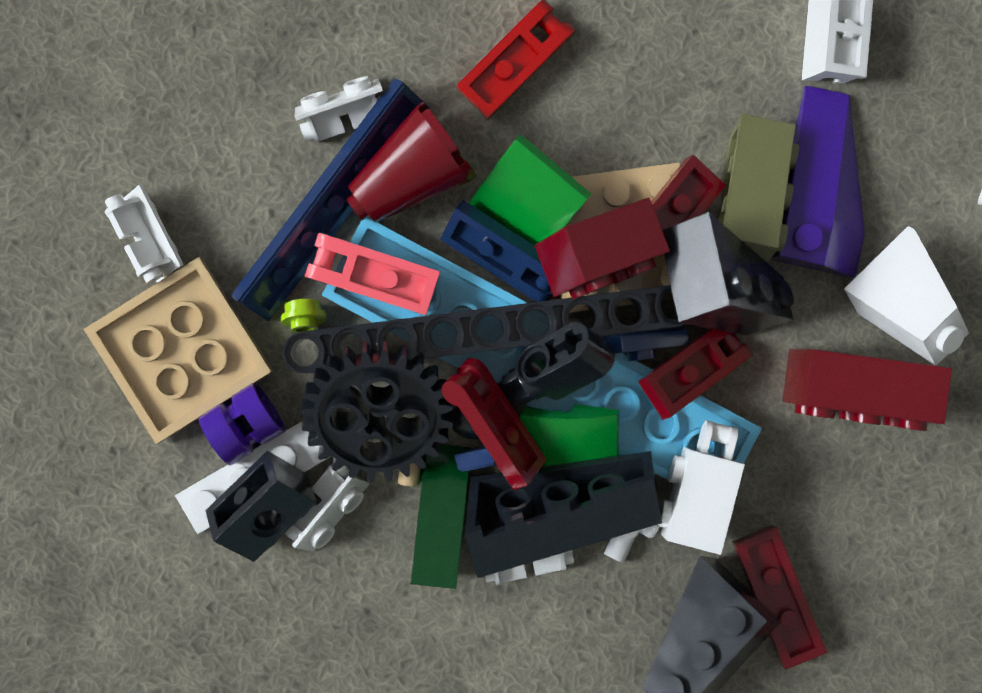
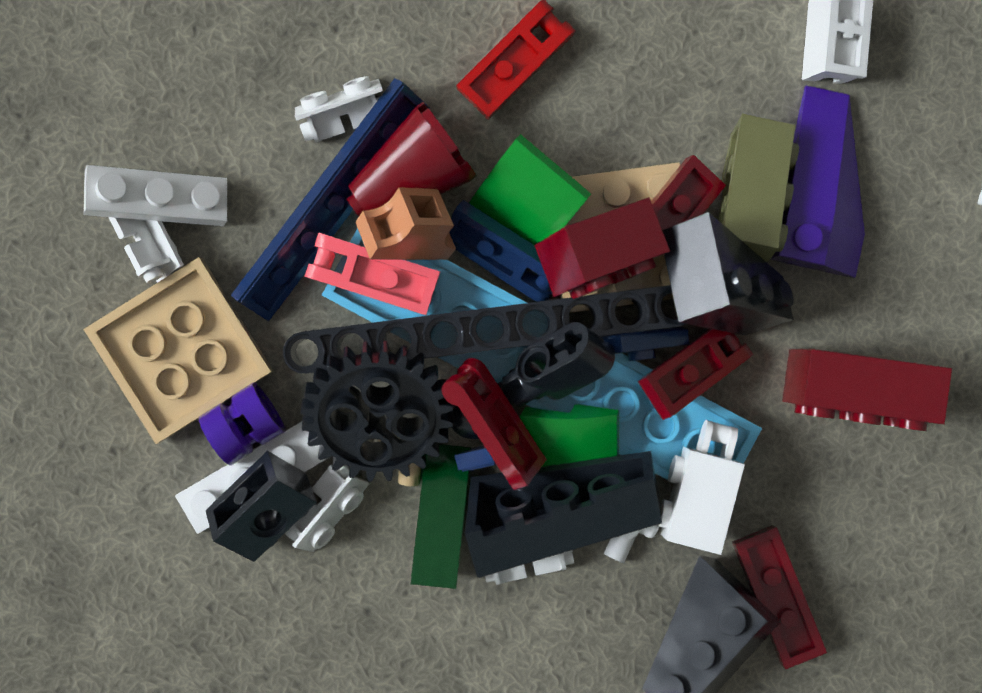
lime plate [281,299,327,333] -> none
white slope [844,226,969,366] -> none
none -> white plate [84,165,227,226]
none -> nougat brick [355,187,456,260]

